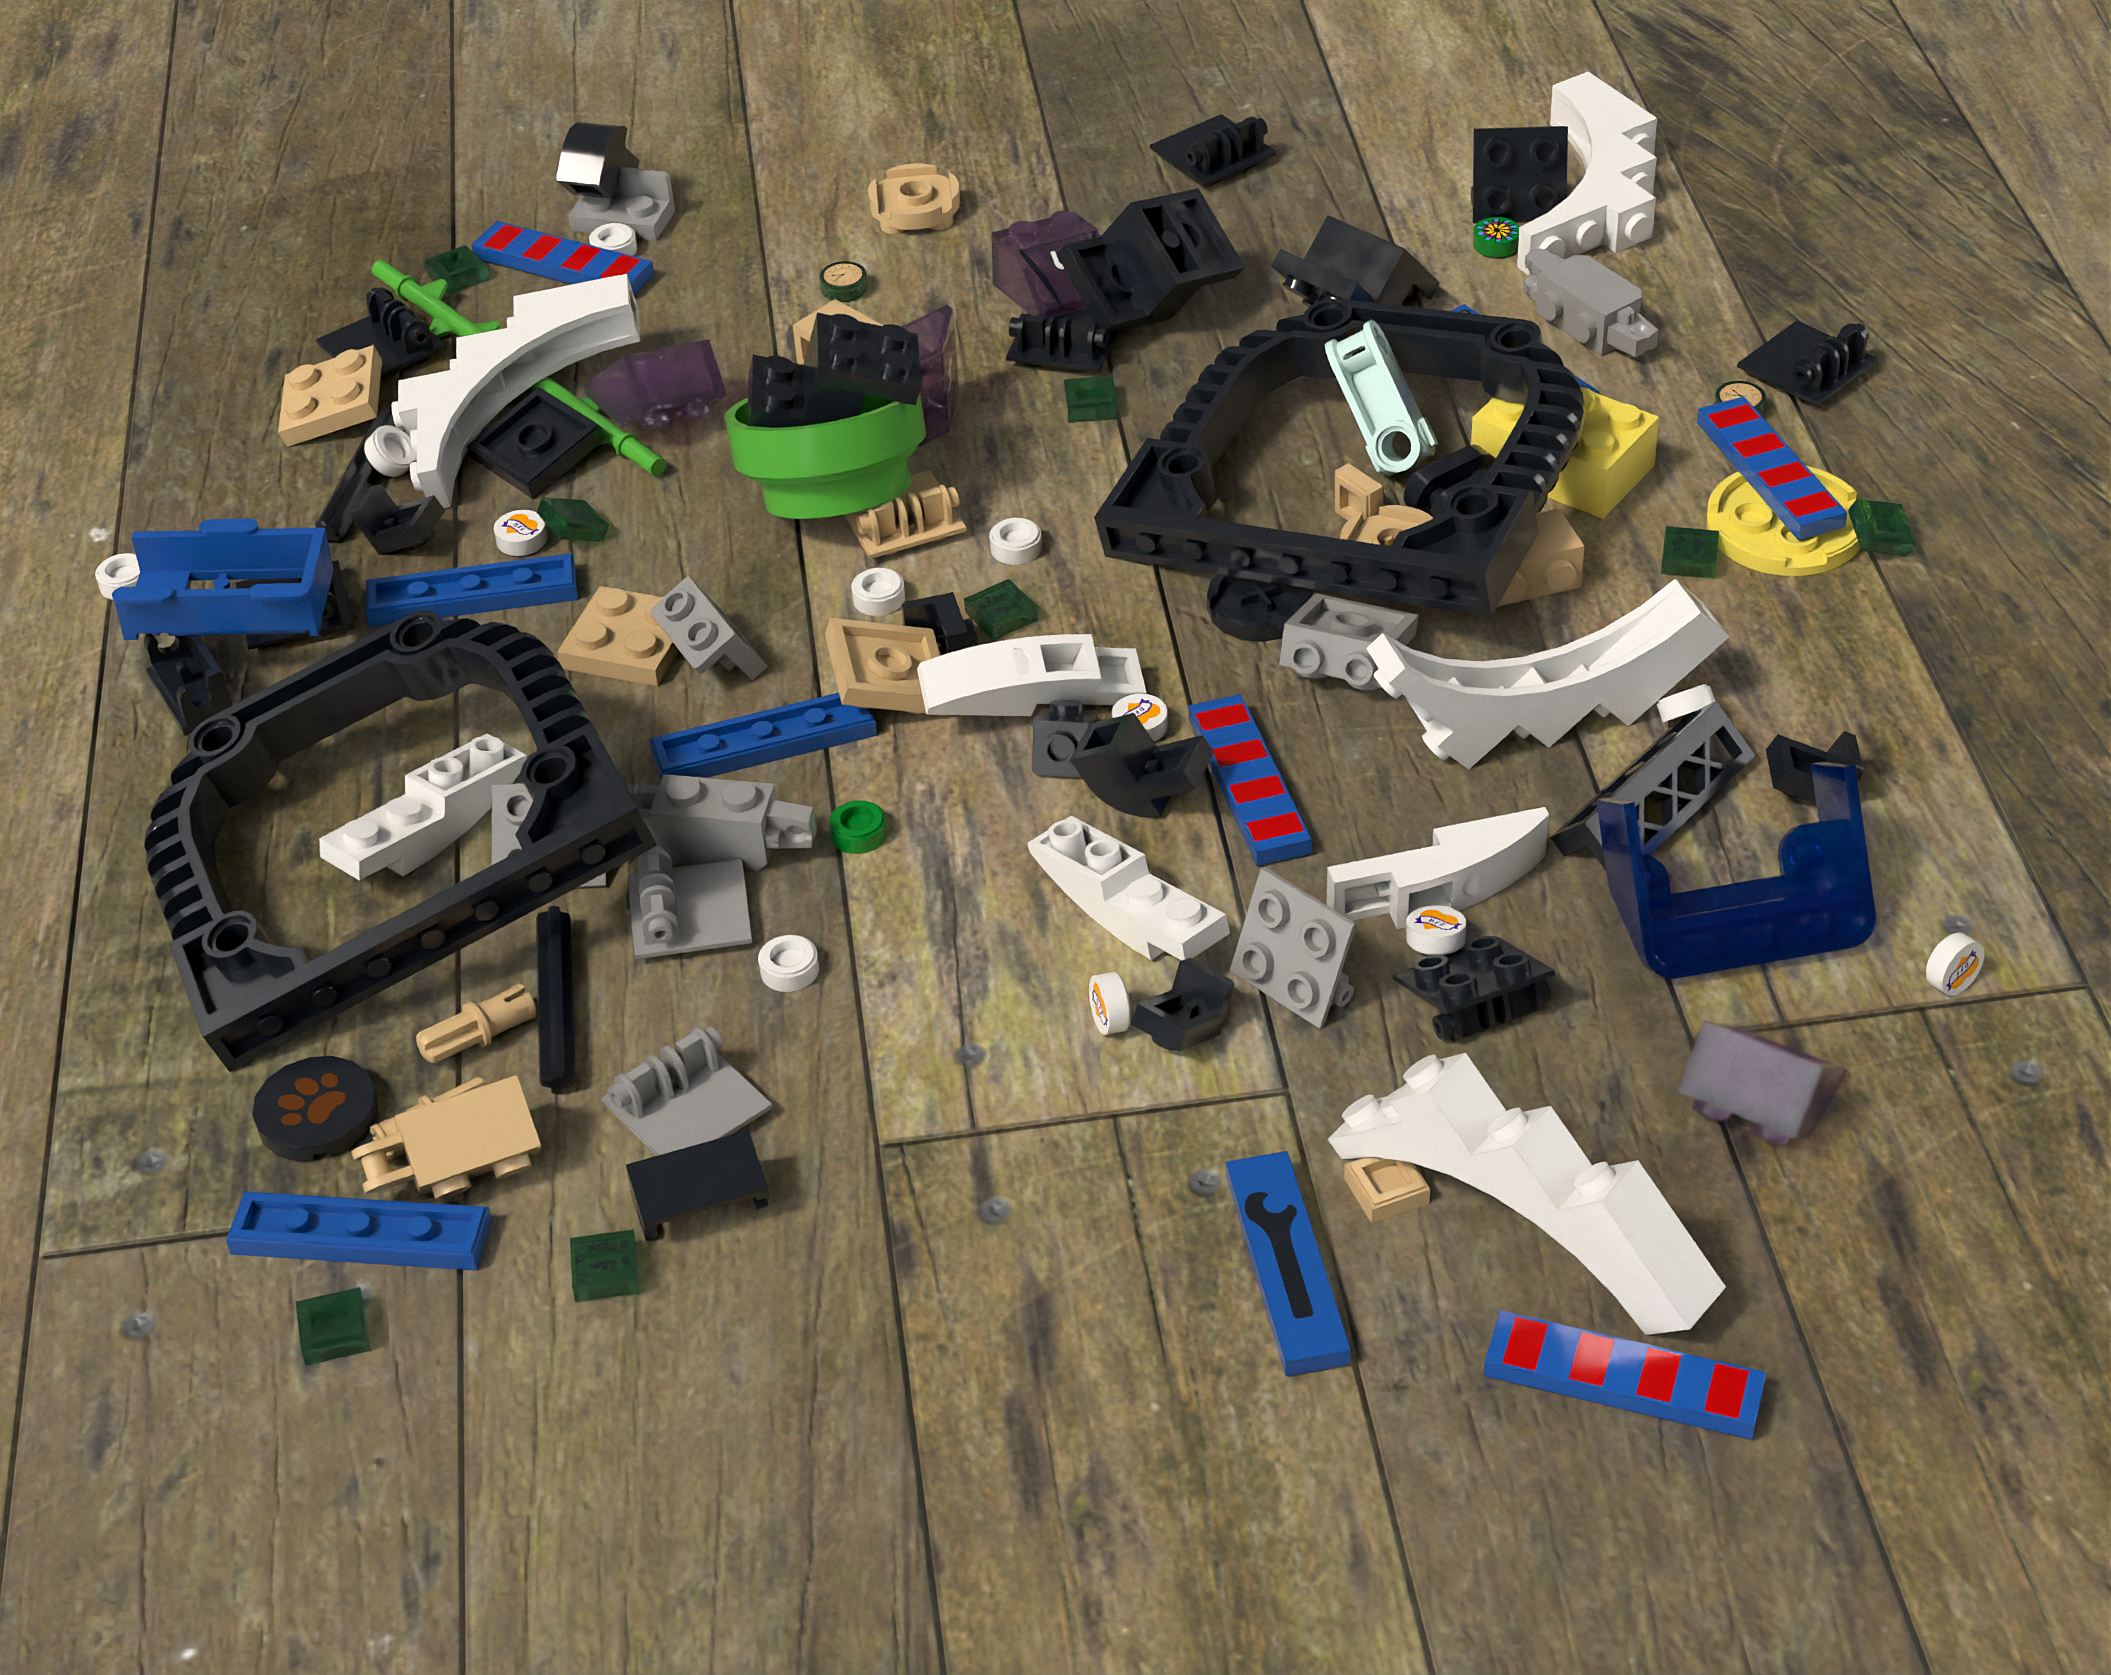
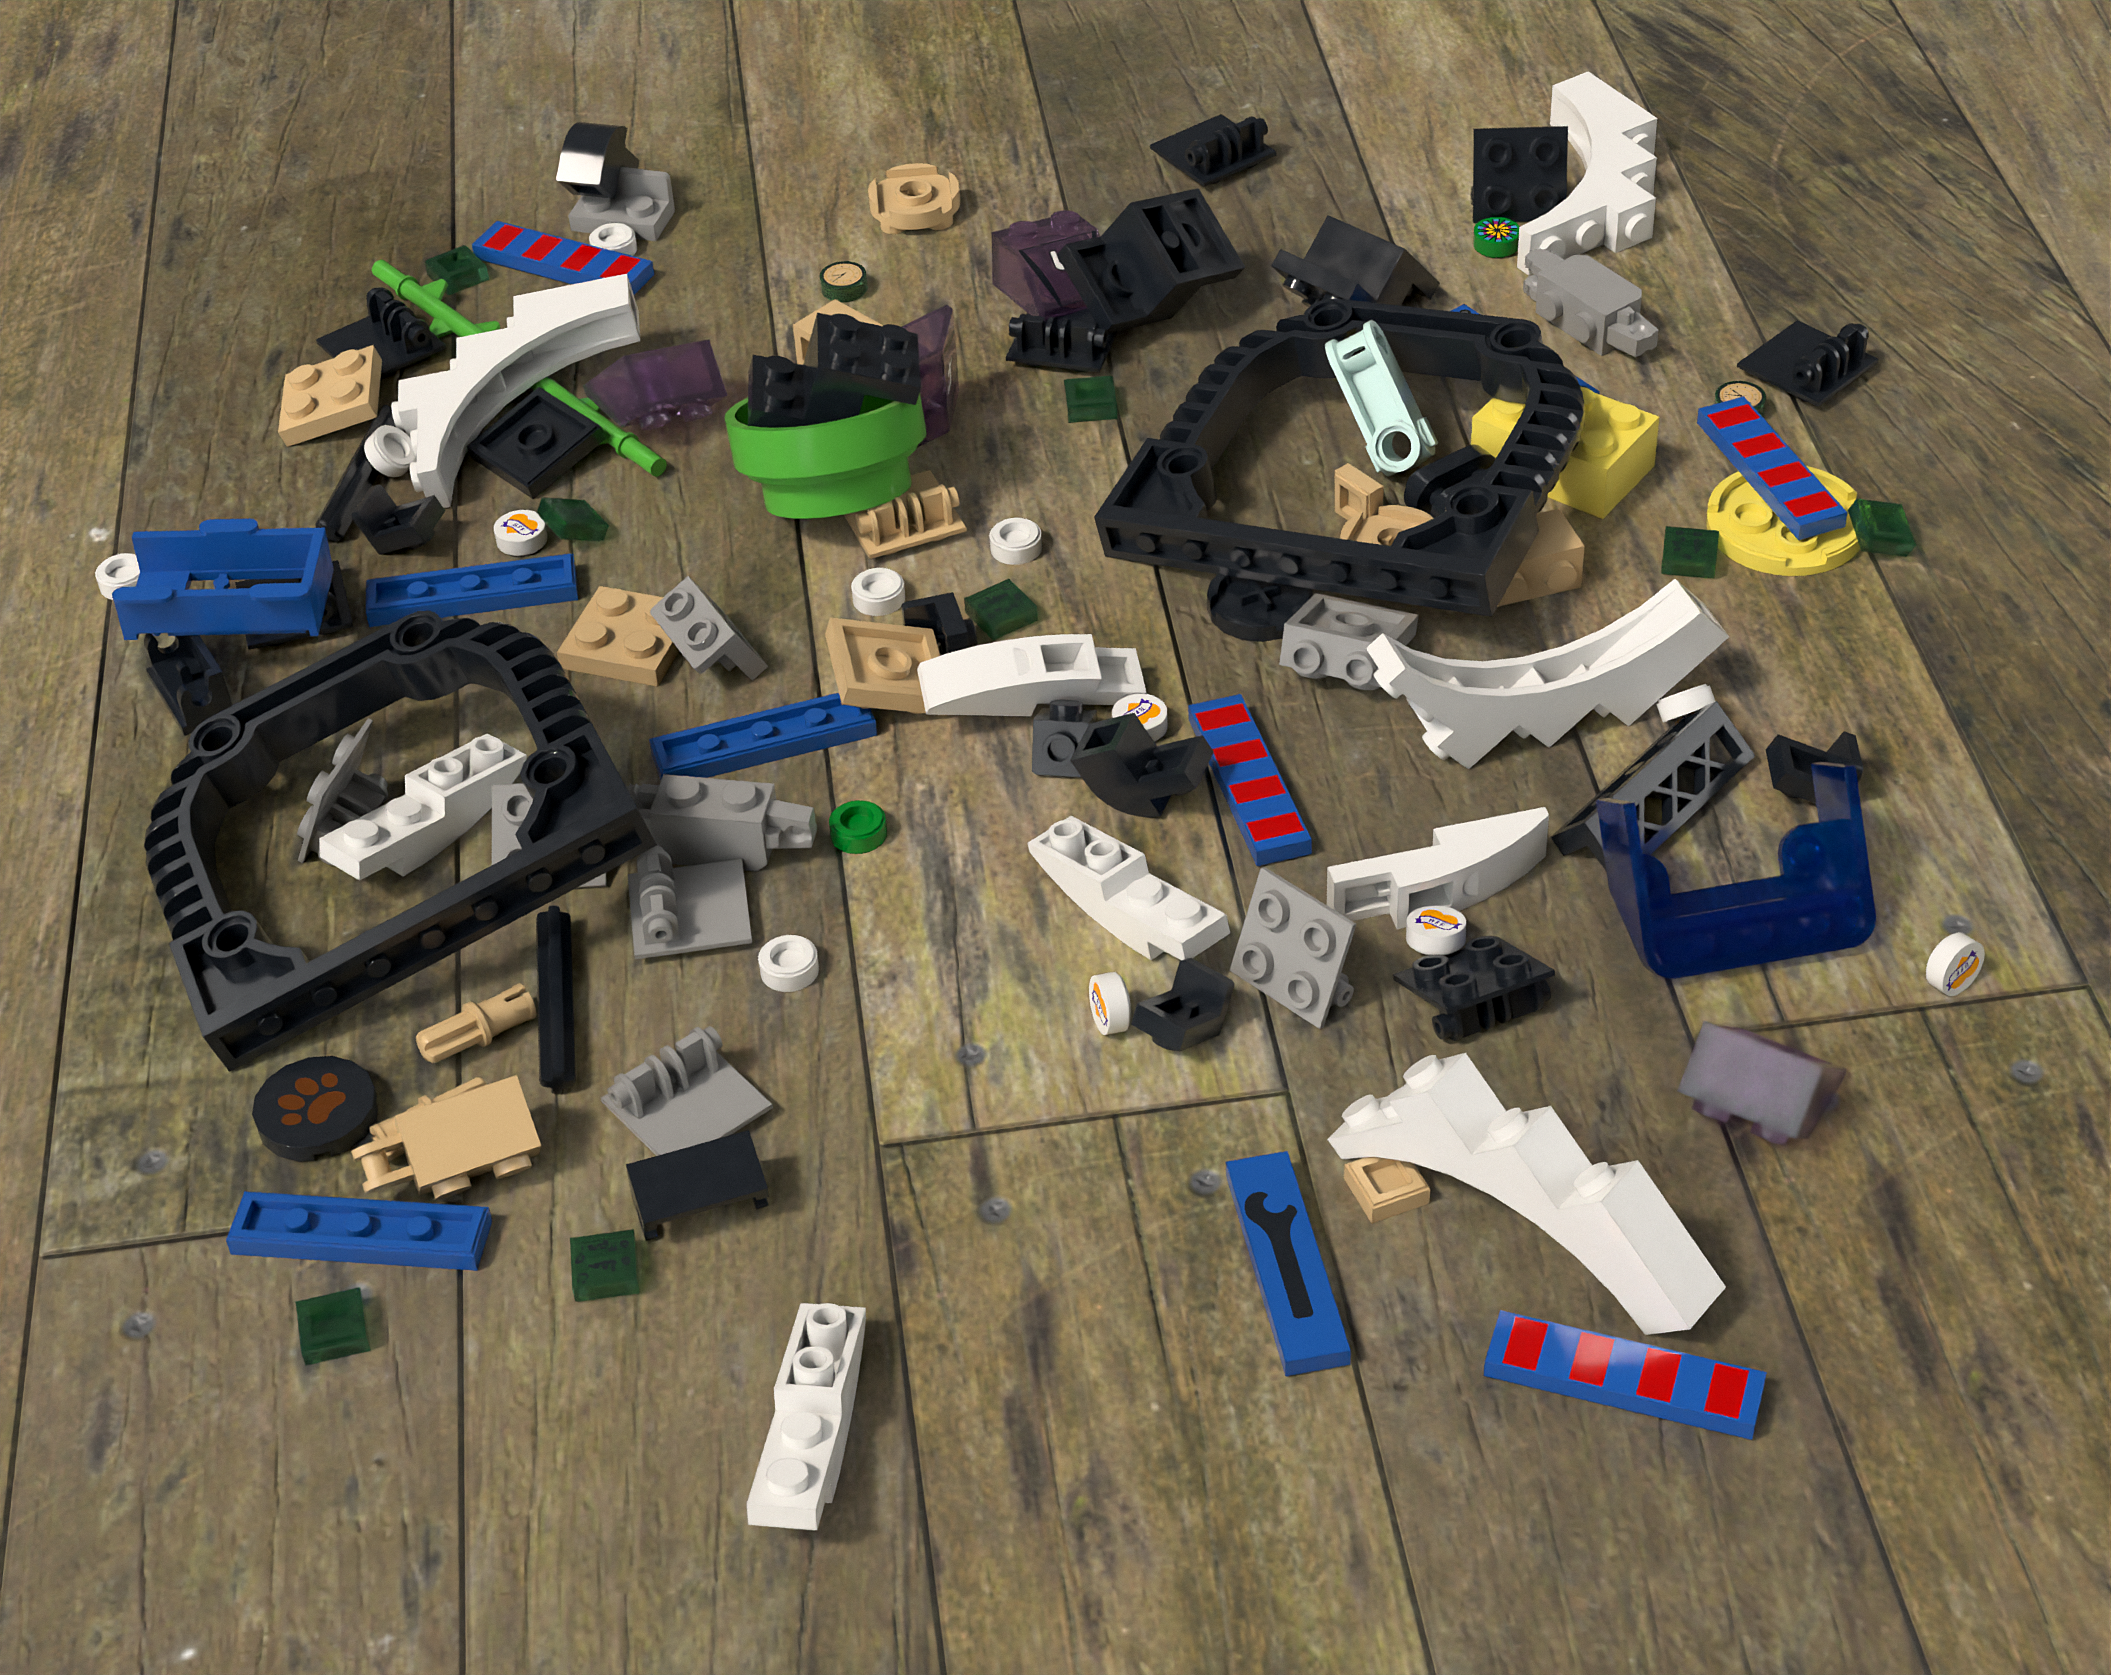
none -> light grey hinge [297,718,388,865]
none -> white slope [747,1303,866,1530]

